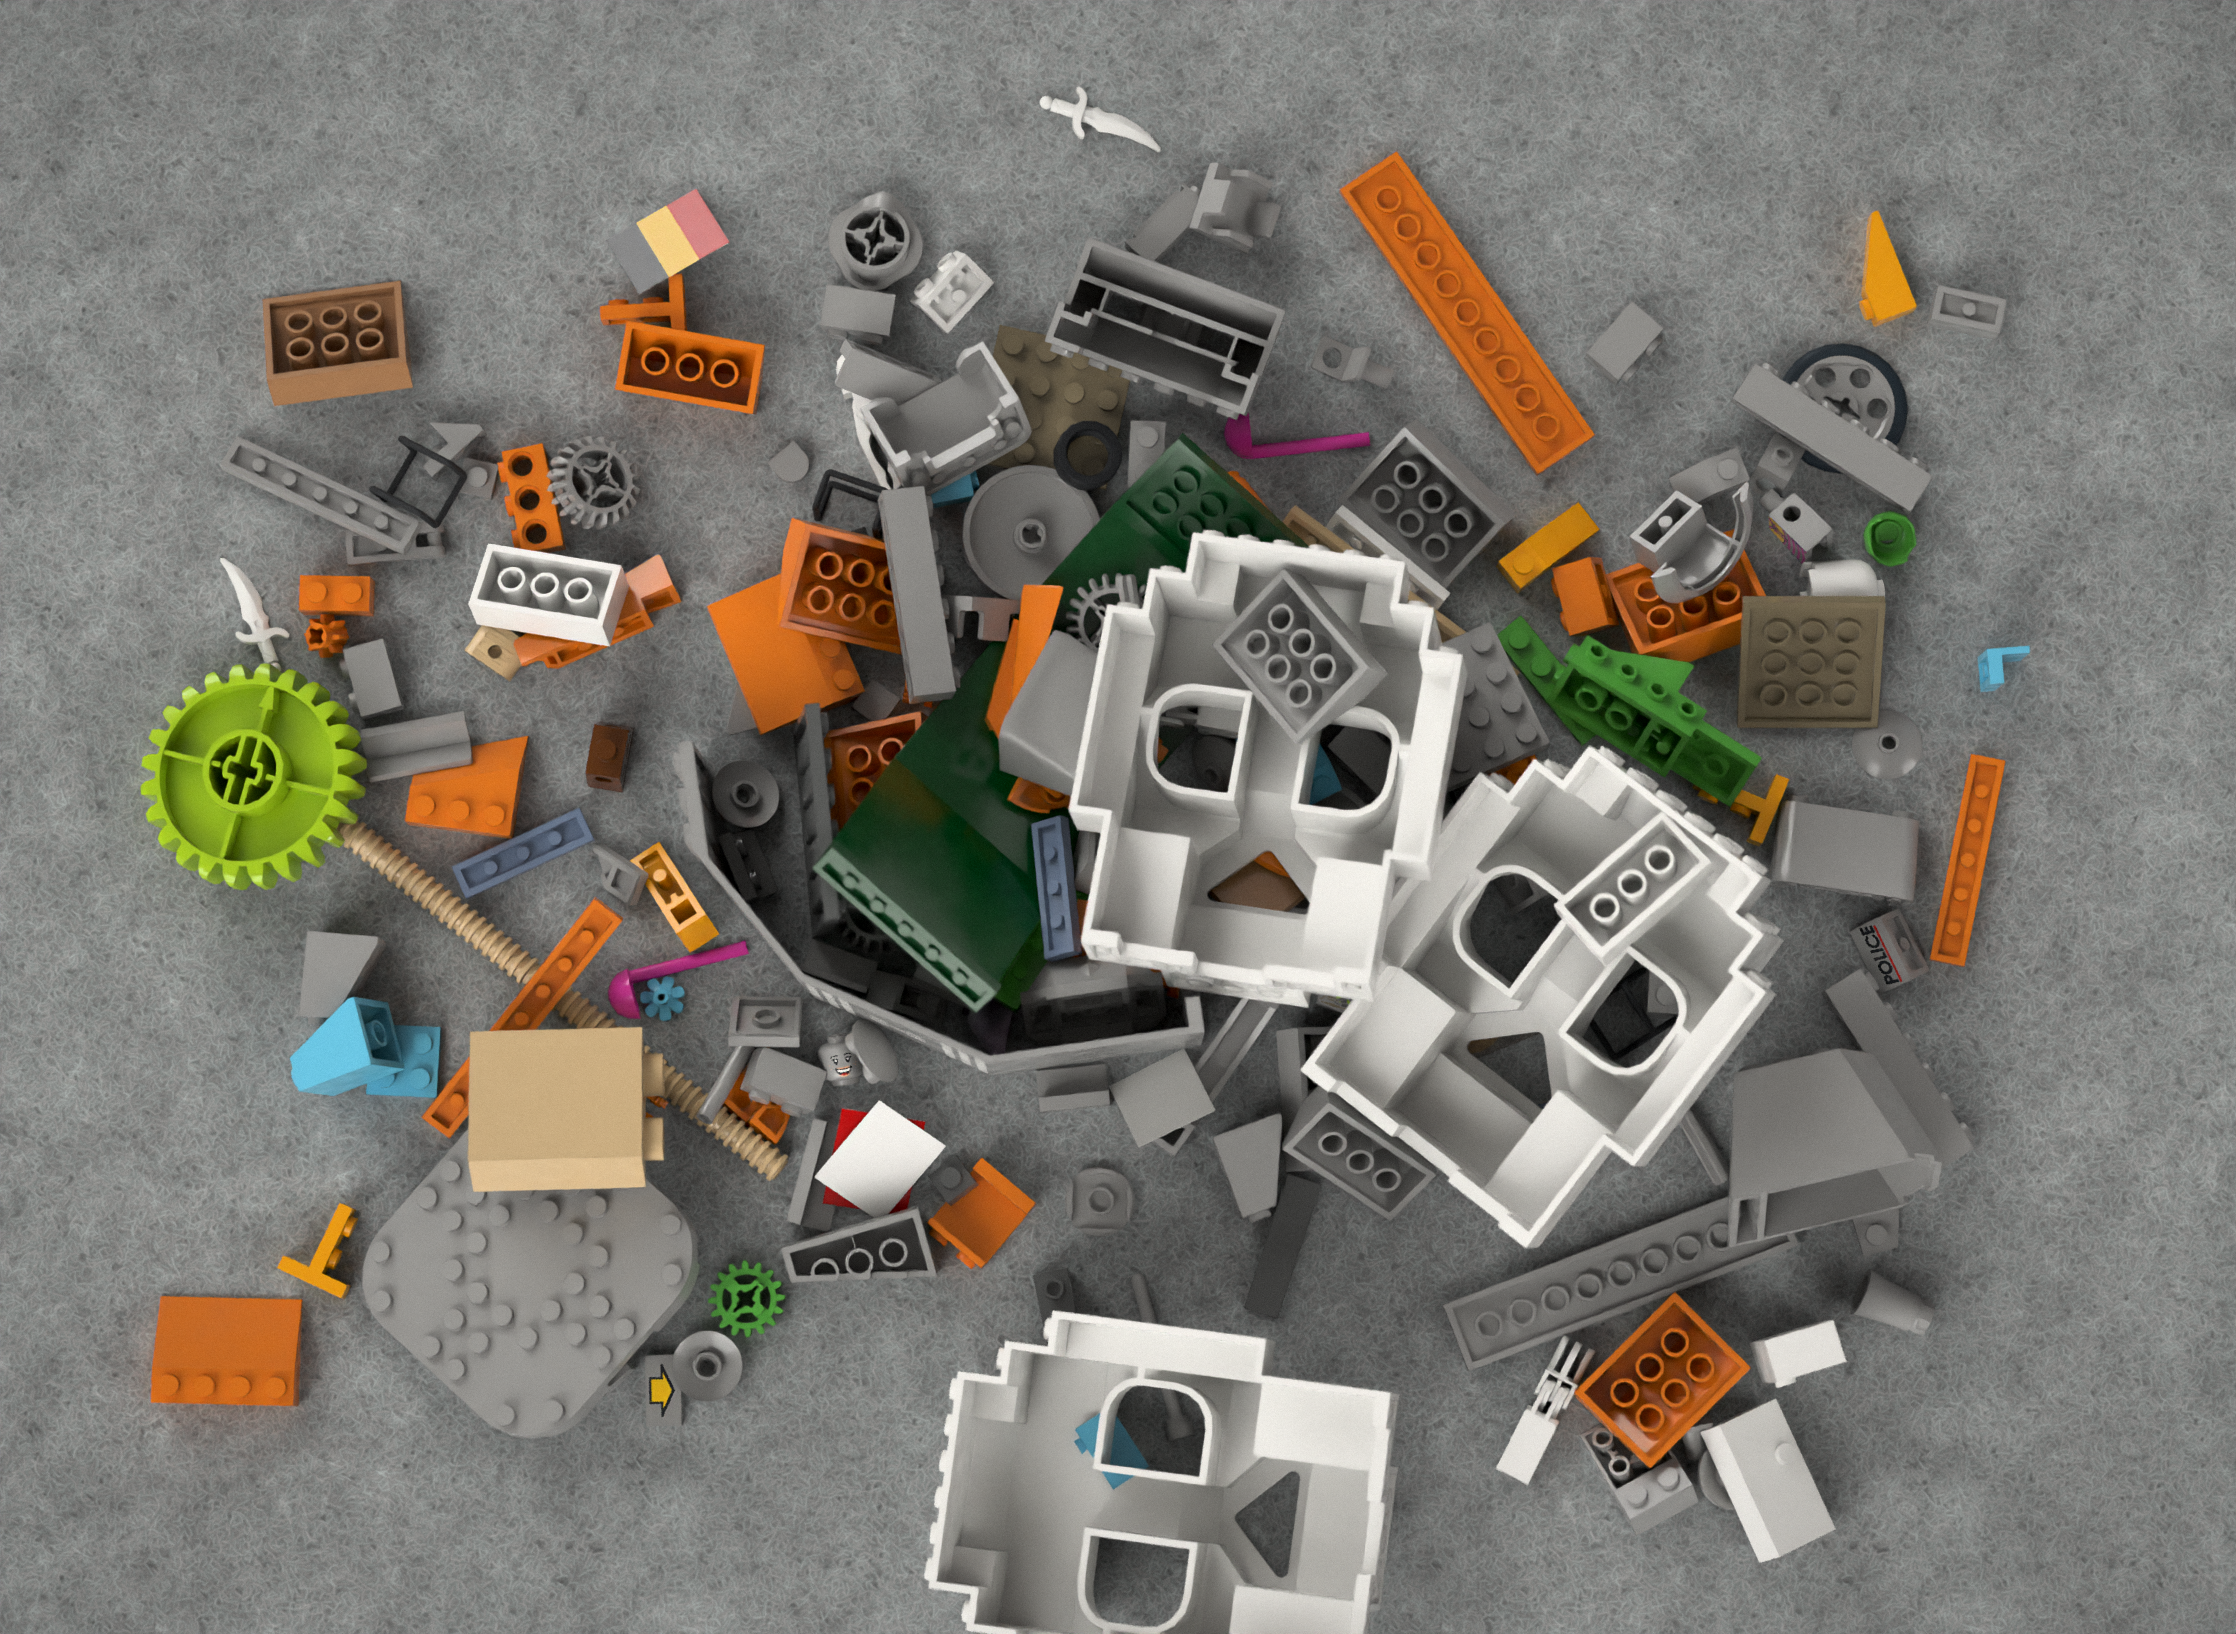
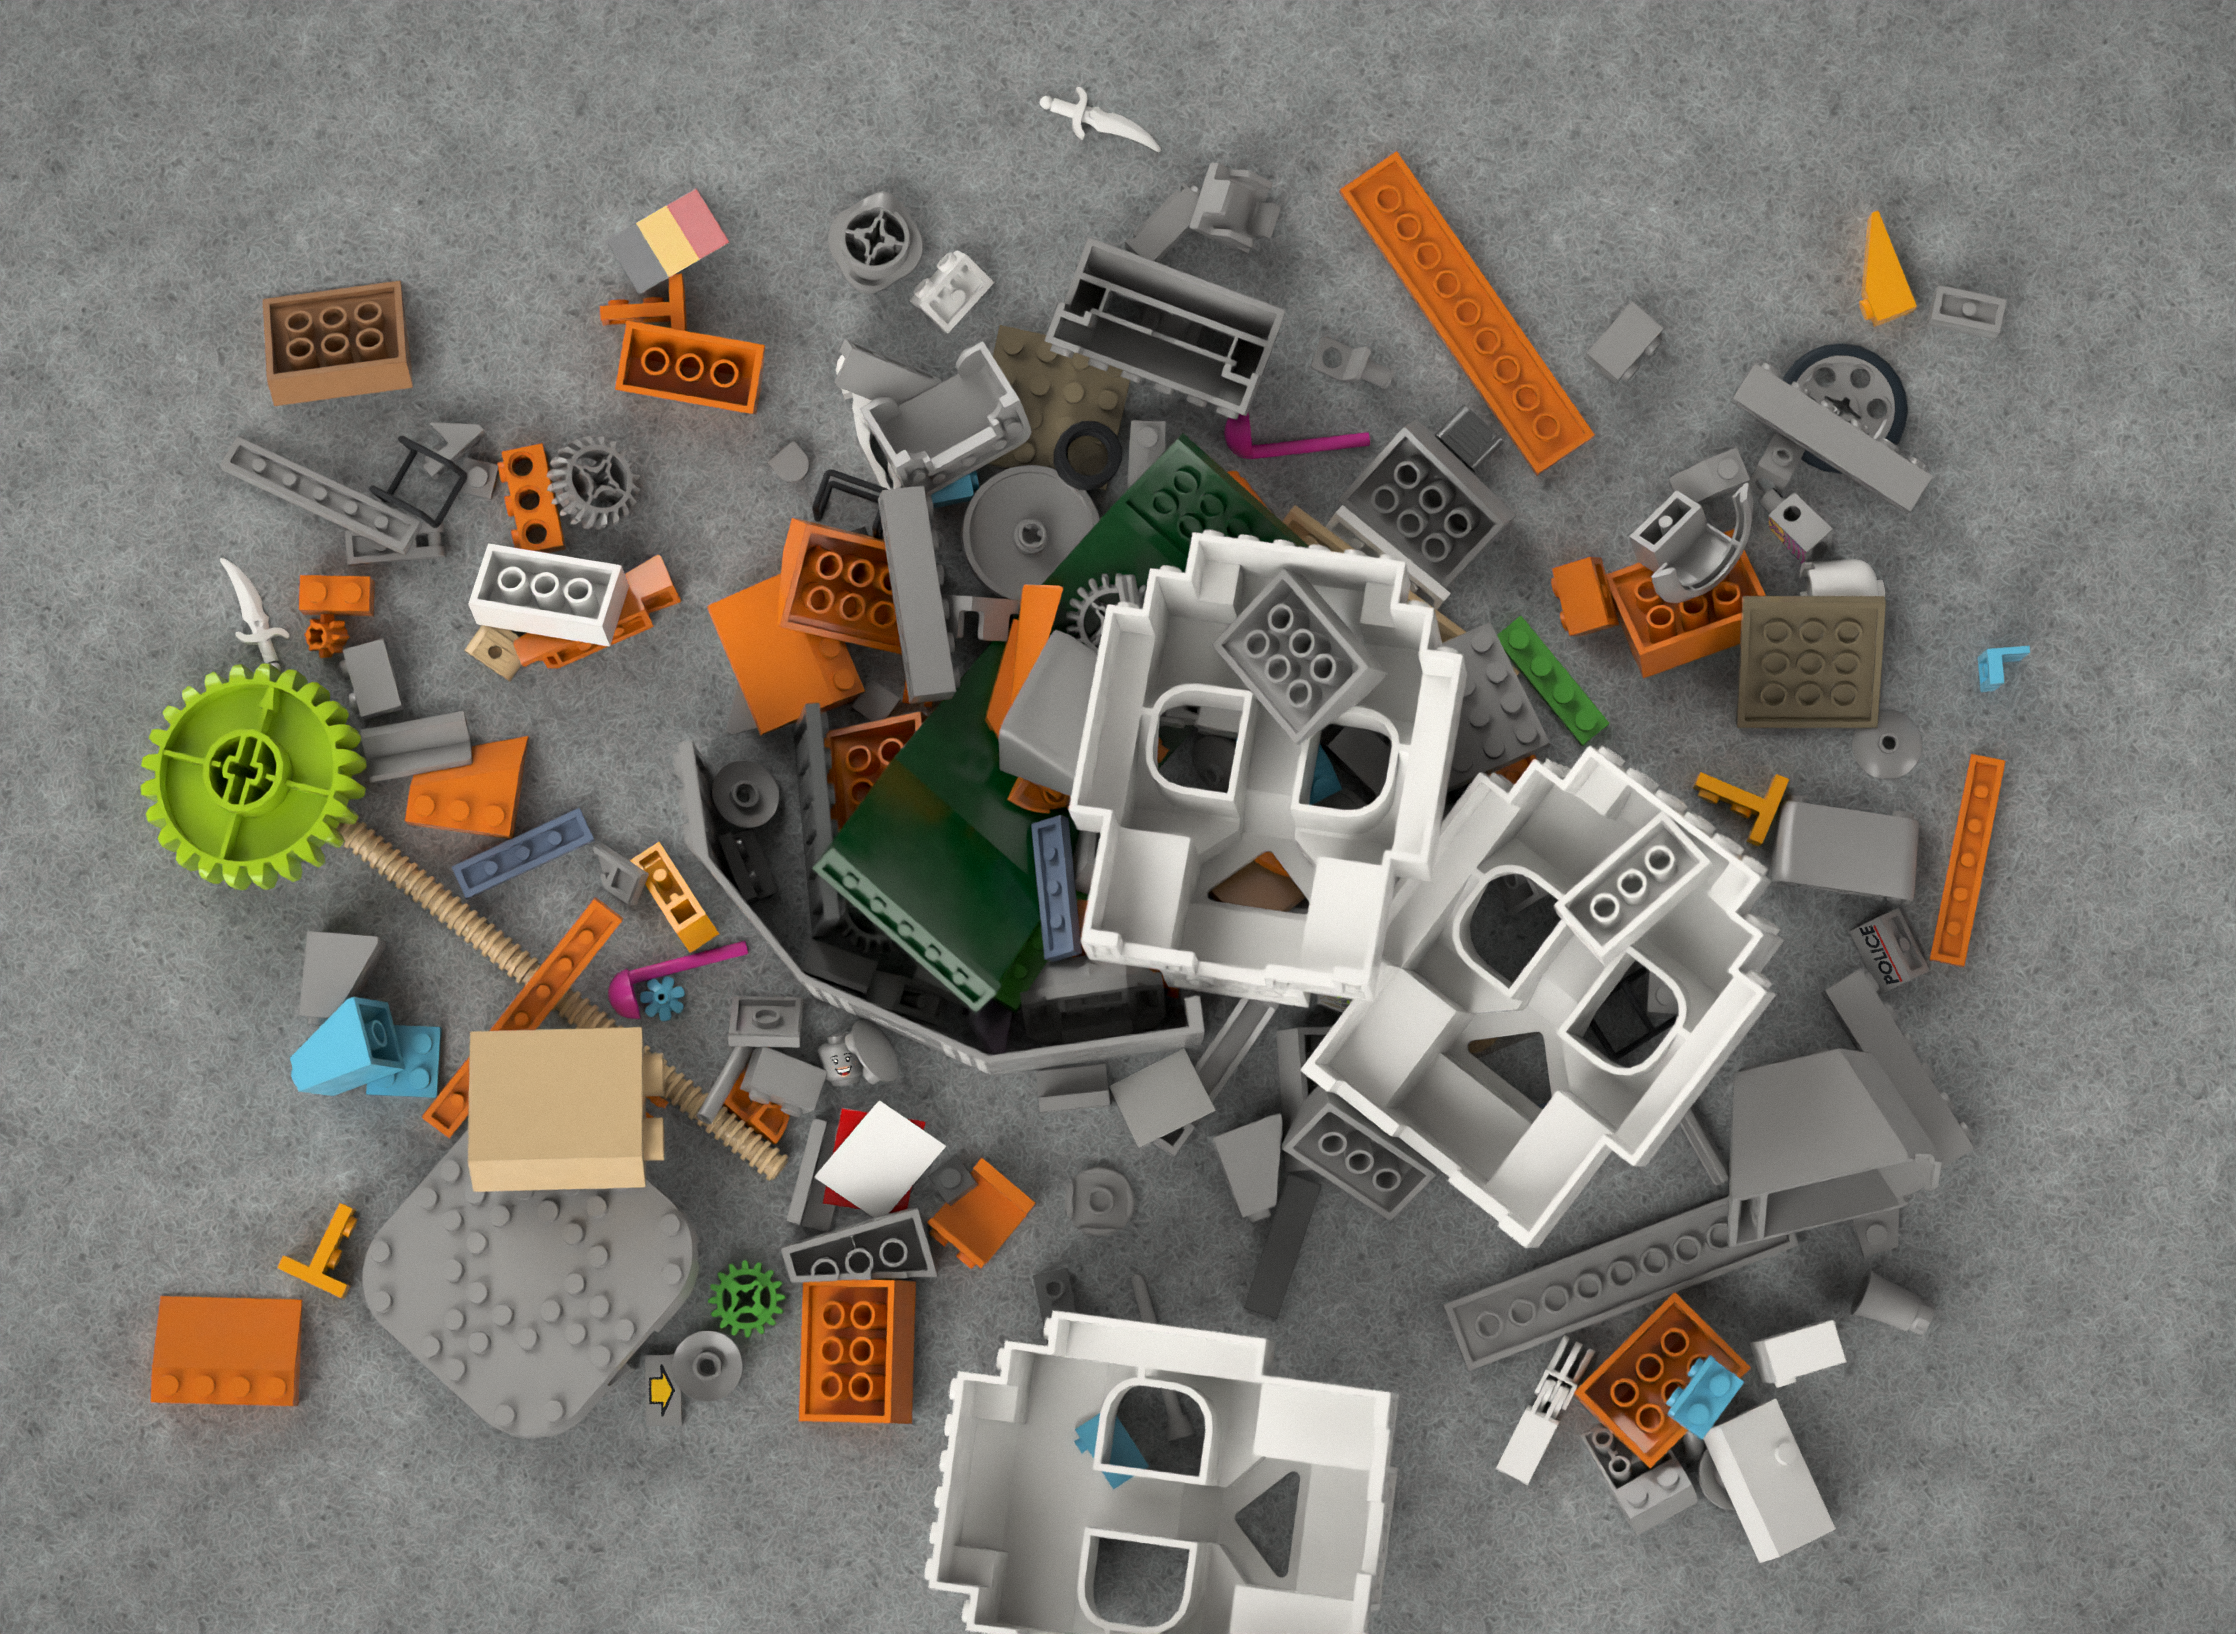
reddish brown torso [585,722,635,793] -> none
light grey brick [820,284,897,345] -> none
light orange slope [1496,502,1600,594] -> none
bright green wedge [1546,635,1762,807] -> none
bright green hair [1863,510,1917,567] -> none
none -> orange slope [799,1280,916,1424]
none -> dark grey piece [1435,405,1504,473]
none -> medium azure bracket [1666,1355,1744,1440]

